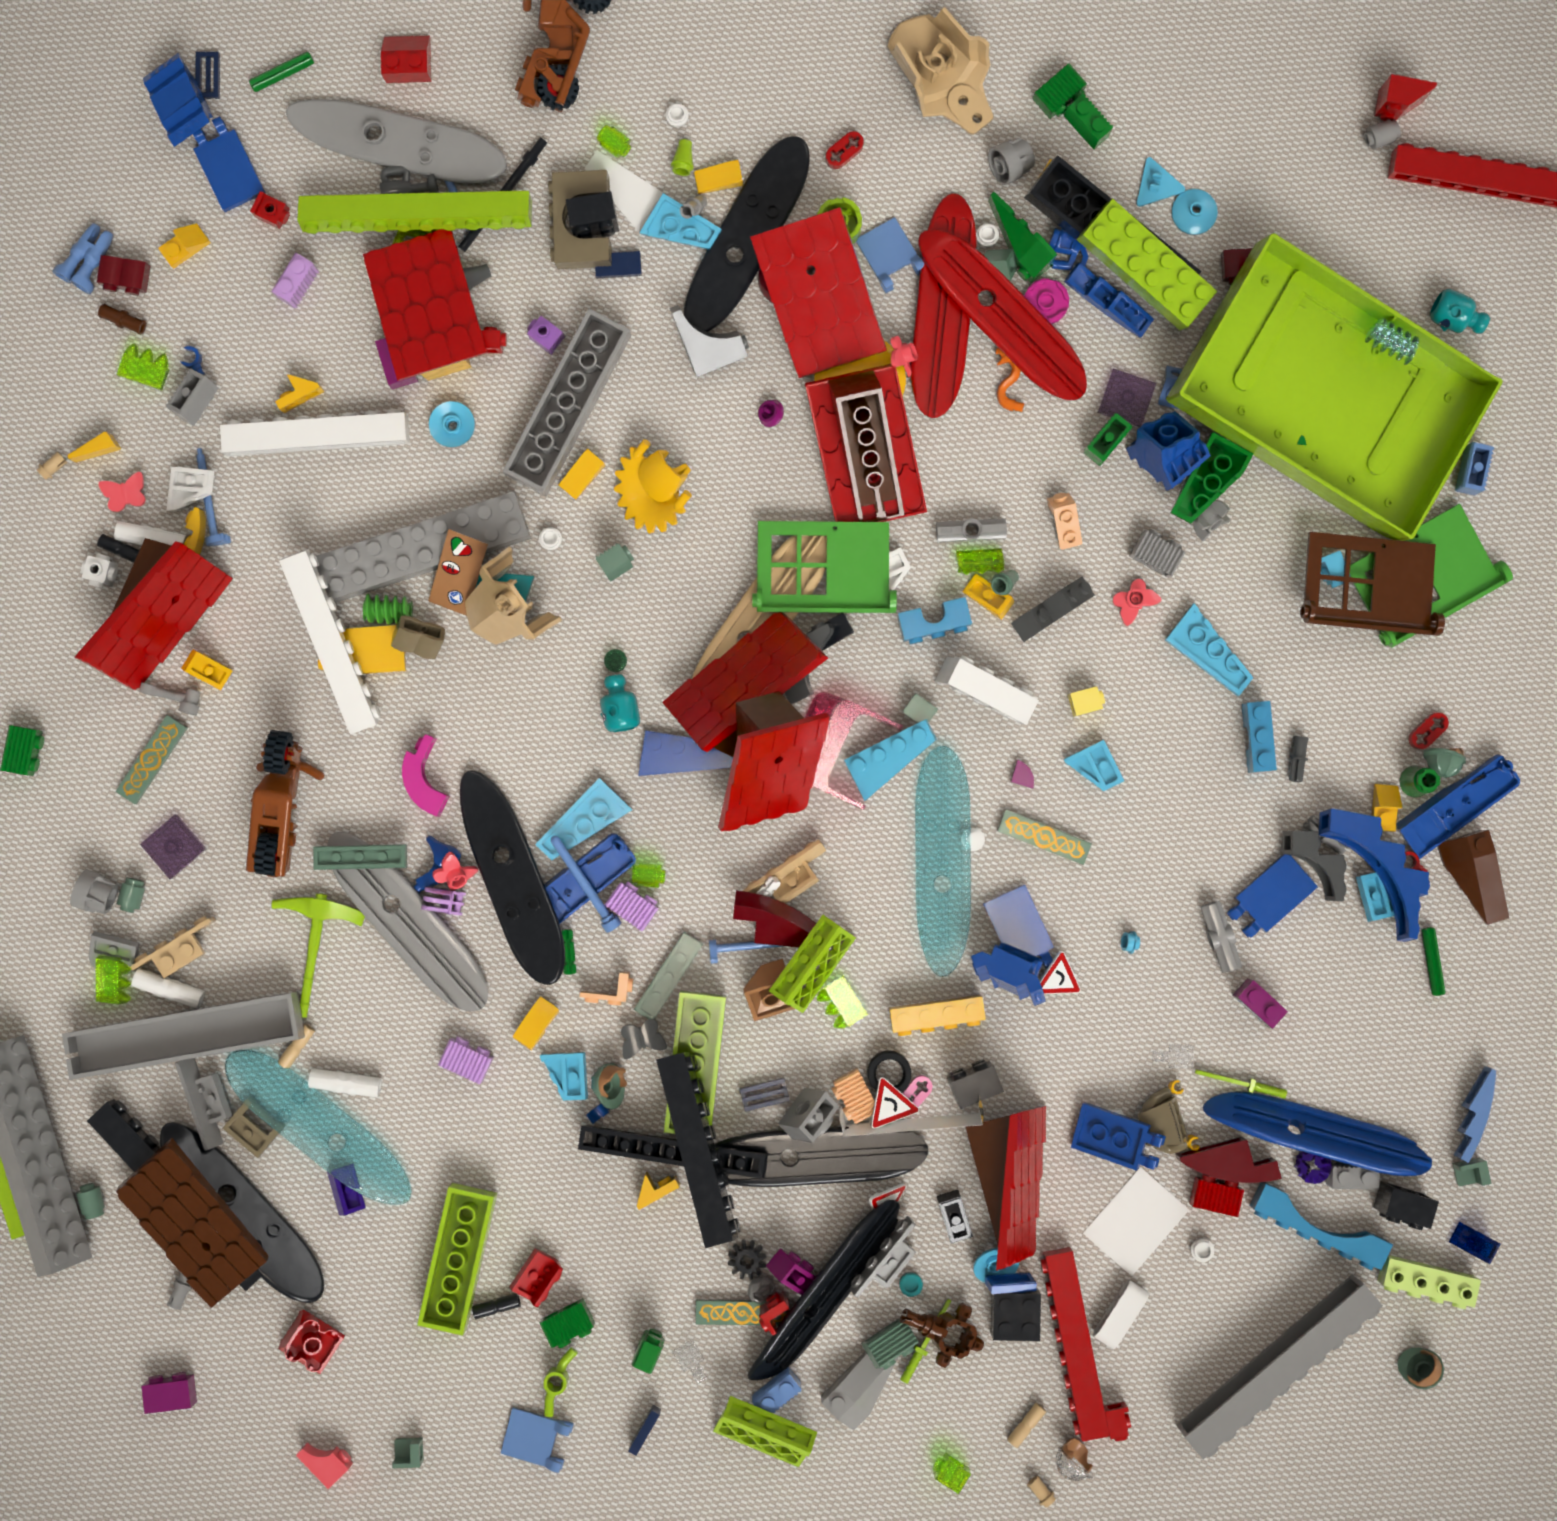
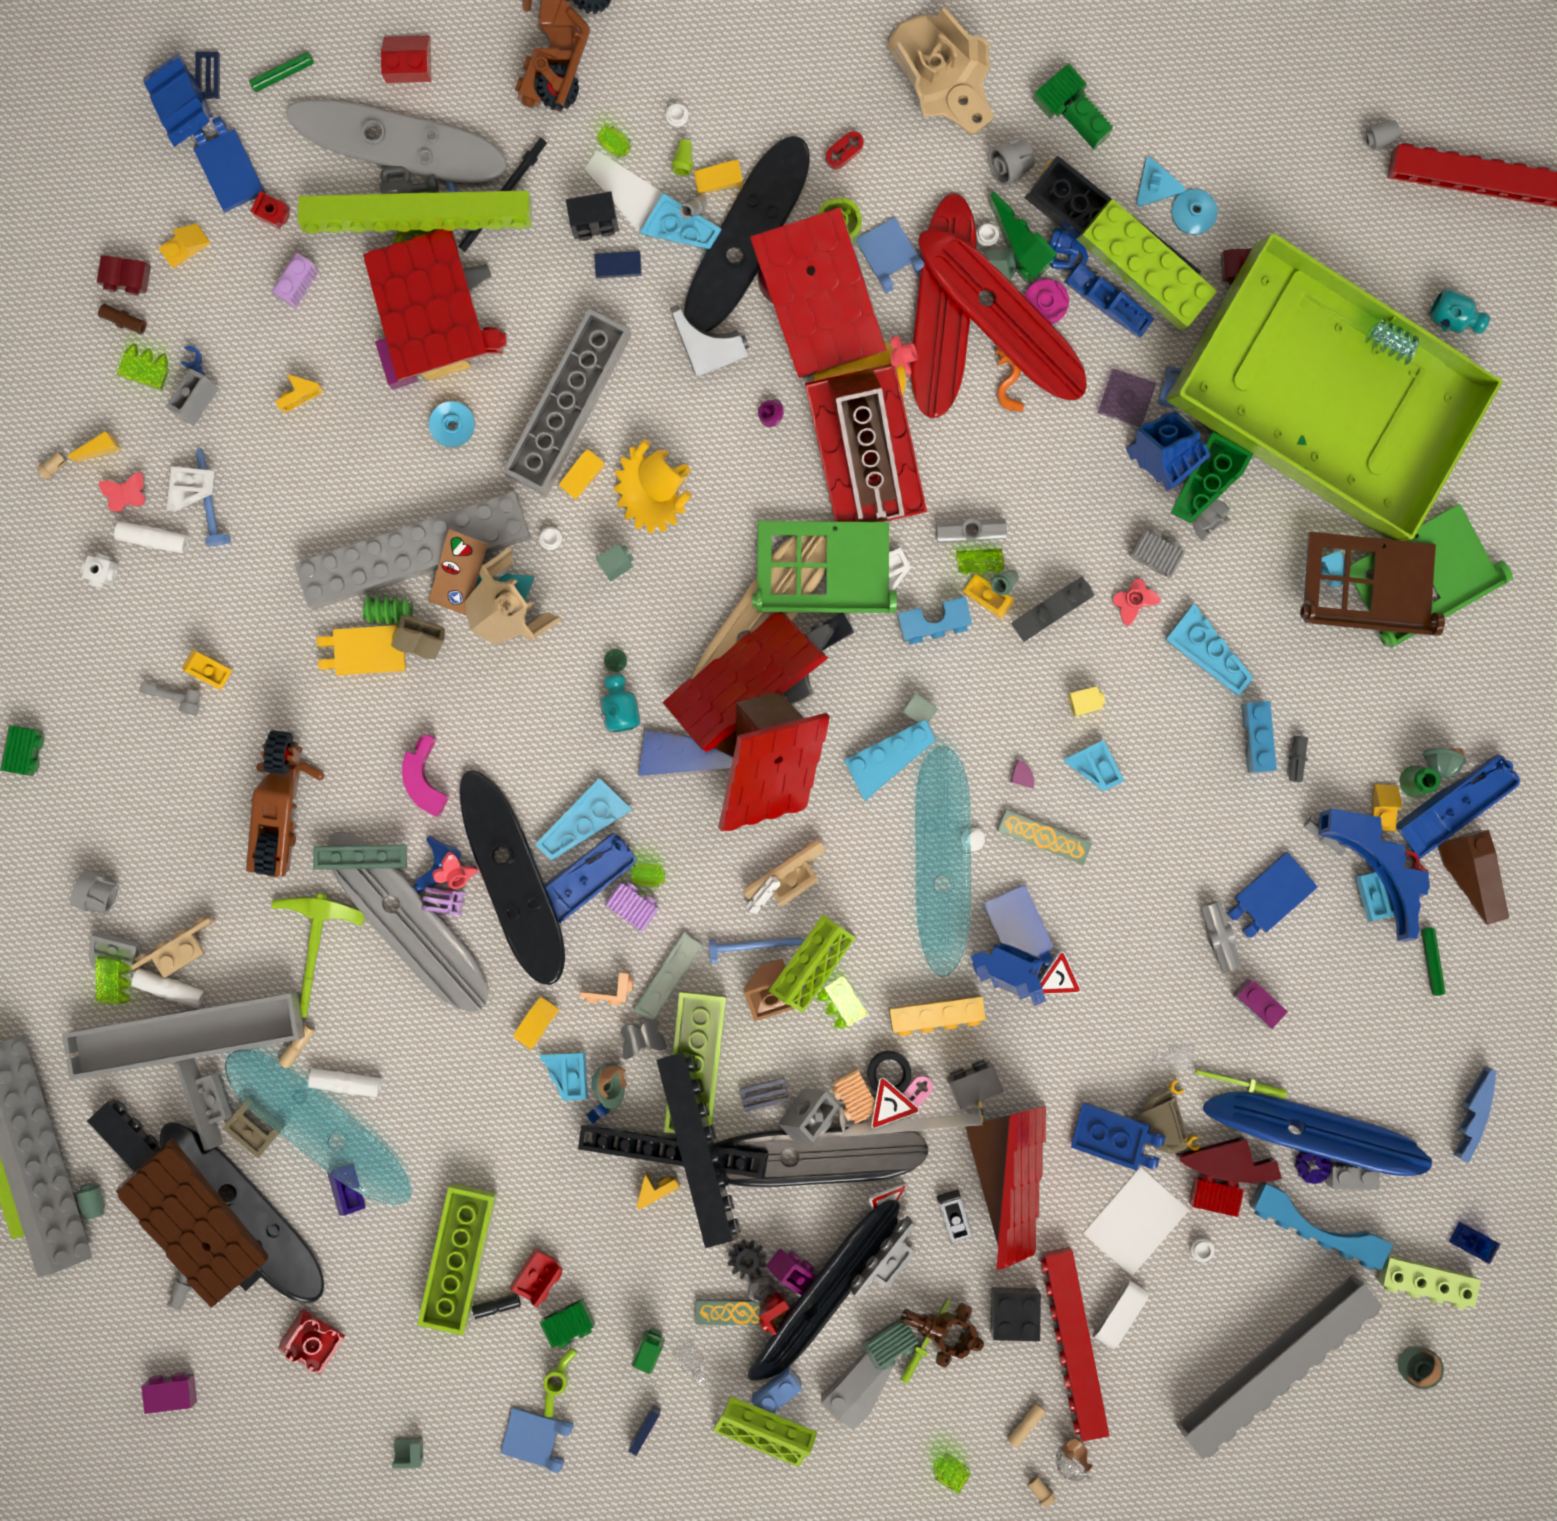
medium blue piece [52,223,113,295] -> none
red piece [74,538,233,690] -> none
black piece [97,534,140,563] -> none
sand green tile [115,715,188,804] -> none
sand green brick [116,877,145,913] -> none
clear purple plate [140,814,206,879] -> none
yellow slope [184,507,206,555] -> none
white brick [220,409,410,456] -> none
white brick [279,549,380,734] -> none
coral arch [296,1442,353,1489] -> none
lavender brick [438,1036,494,1084] -> none
medium lavender brick [527,316,565,355] -> none
dark tan arch [548,170,612,269] -> none
medium blue piece [551,836,622,933] -> none
green axle [561,929,576,975] -> none
dark red slope [733,890,816,948] -> none
clear pink windscreen [805,692,903,810] -> none
teal tile [899,1272,923,1297] -> none
white wedge [934,656,1039,725] -> none
medium azure dish [973,1248,1019,1282] -> none
blue tile [985,1273,1037,1294] -> none
light nougat bracket [1047,493,1082,550] -> none
green brick [1084,413,1133,466] -> none
red brick [1104,1402,1131,1441] -> none
medium azure plate [1121,931,1140,954] -> none
dark grey arch [1282,831,1346,901] -> none
black brick [1373,1181,1439,1230] -> none
red slope [1374,74,1437,121] -> none
red beam [1408,713,1449,750] -> none
sand green panel [1452,1158,1492,1186] -> none
medium blue brick [1455,442,1494,496] -> none

